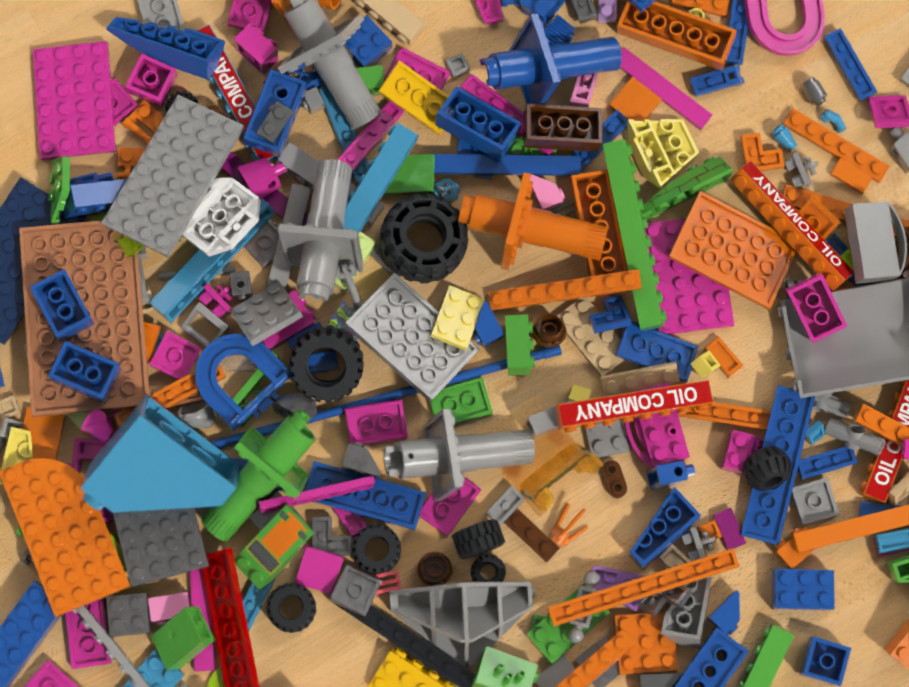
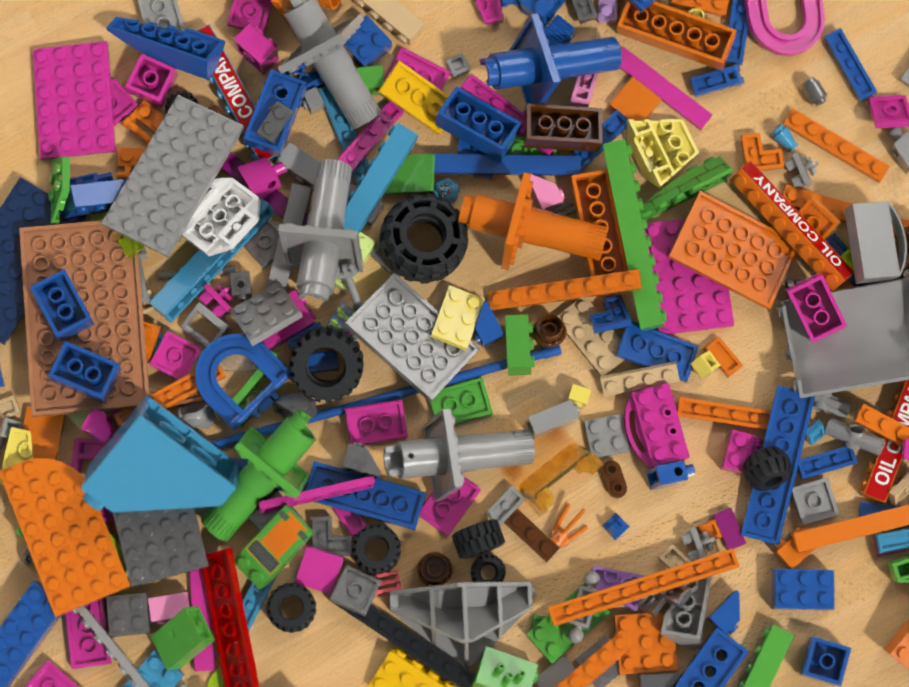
brick [555,380,714,433] -> none
blue wedge [629,486,701,570] -> none
dark azure arm [820,110,847,133] -> none
orange tile [830,158,873,194] -> none
none -> blue tile [602,513,630,540]

